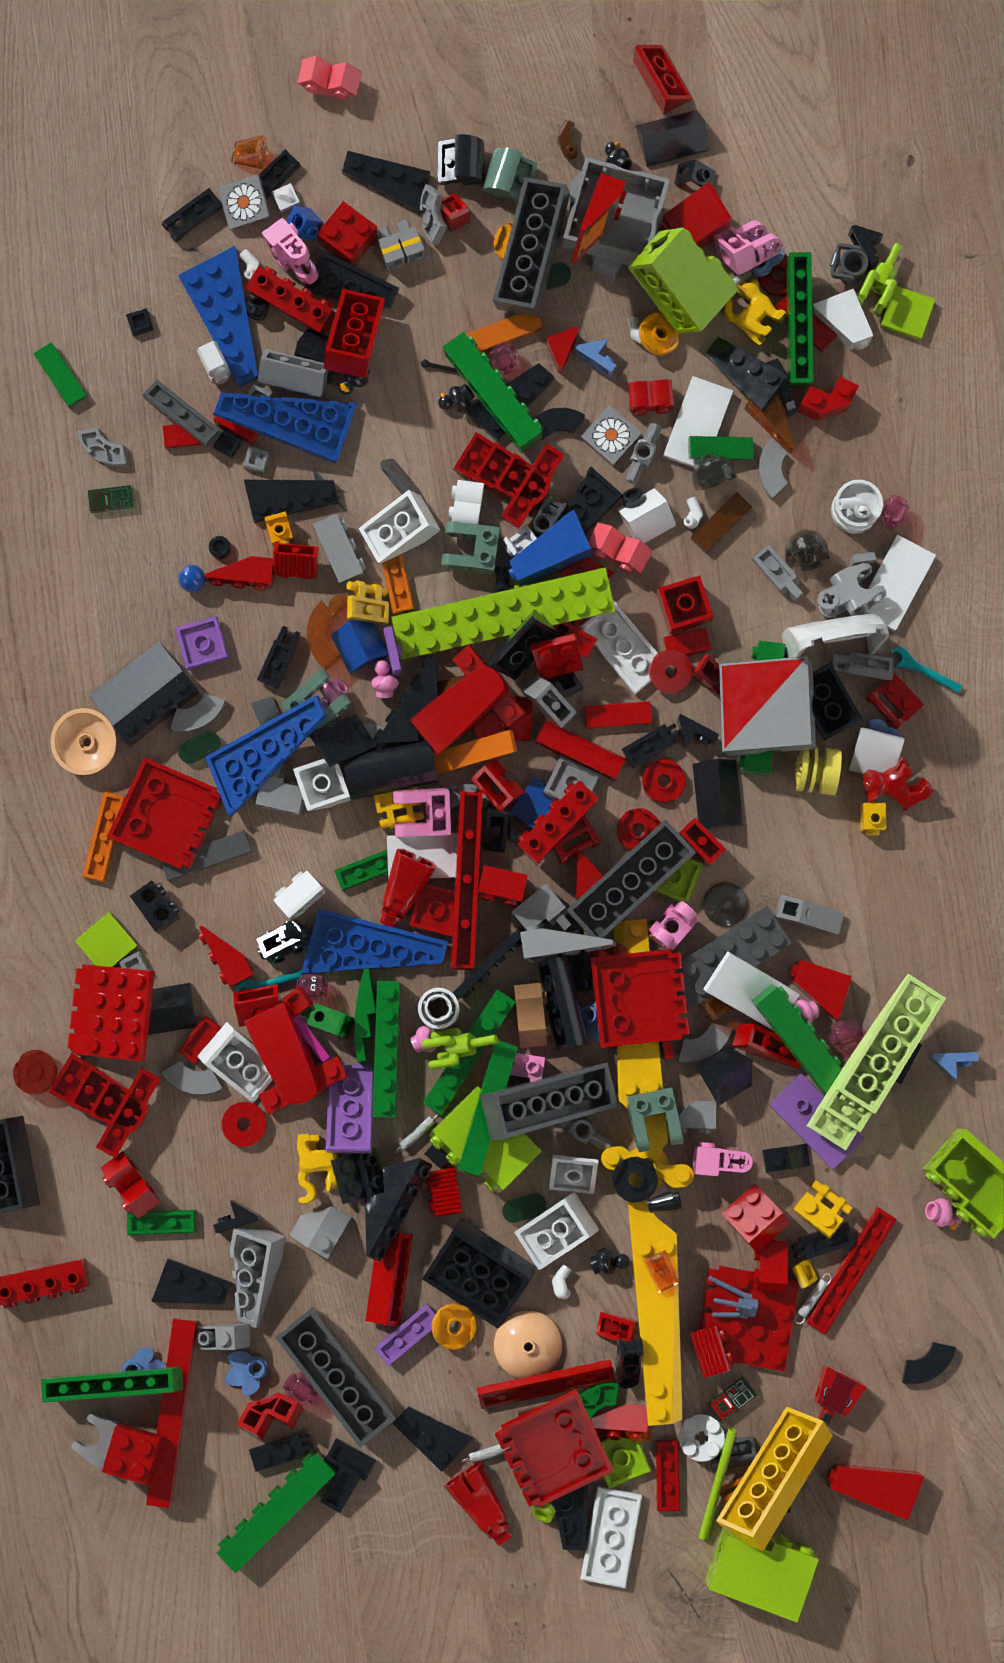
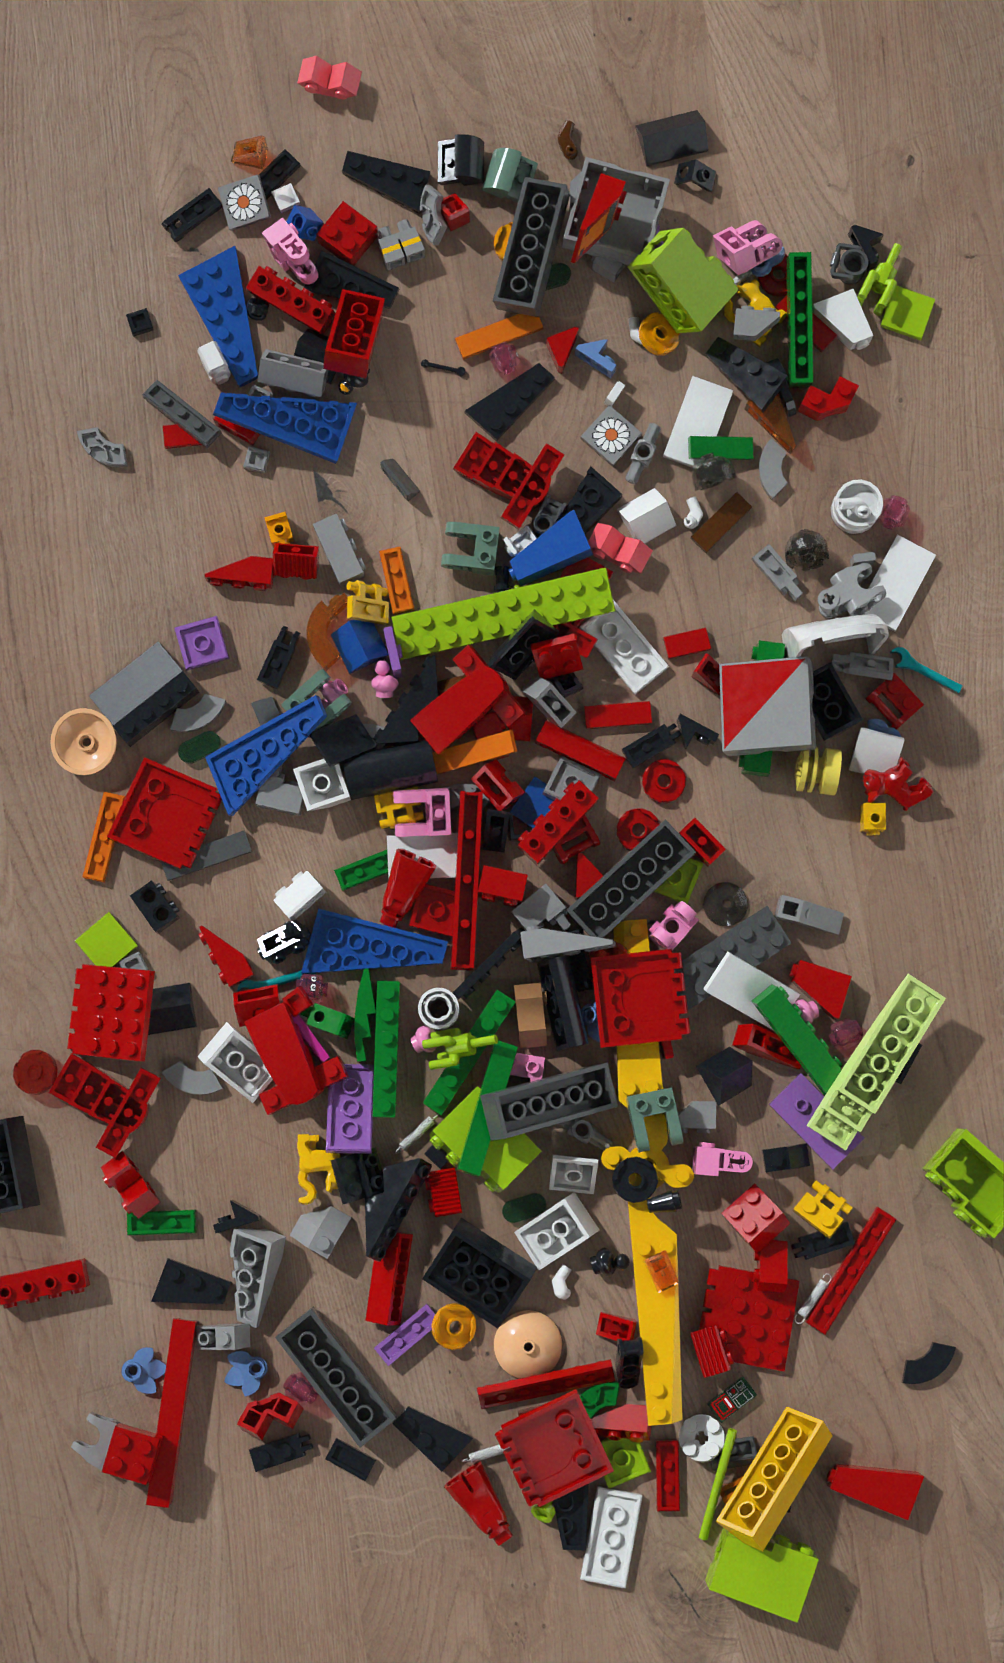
green tile [33,342,87,408] -> none
green brick [41,1366,183,1403] -> none
clear green tile [87,485,134,513] -> none
blue piece [178,565,206,592] -> none
red tile [178,1015,221,1065] -> none
black tile [208,536,231,559] -> none
black tile [213,429,244,459] -> none
green brick [216,1451,337,1574] -> none
red tile [221,1102,267,1147] -> none
white arm [240,249,261,280] -> none
black wing [244,479,339,523] -> none
black tile [320,1461,363,1513] -> none
white slope [359,490,440,564] -> none
black animal [438,383,475,413] -> none
green brick [442,331,543,454] -> none
white brick [448,480,484,524] -> none
black tile [532,408,585,440] -> none
black animal [605,142,632,170] -> none
black tile [621,488,644,508] -> none
red brick [628,379,674,416] -> none
red slope [633,45,693,115] -> none
red tile [648,649,692,694] -> none
red brick [656,575,714,635] -> none
red slope [661,182,732,249] -> none
light grey tile [678,1023,733,1062] -> none
black slope [692,759,743,829] -> none
clear orange slope [698,995,733,1023] -> none
sand blue plant [708,1276,758,1319] -> none
yellow tile [792,1259,818,1289] -> none
torso [814,1365,866,1425] -> none
bright pink animal [925,1198,962,1230] -> none
medium blue slope [929,1052,979,1080] -> none
none -> white tile [605,381,625,407]
none -> light grey slope [733,306,780,341]

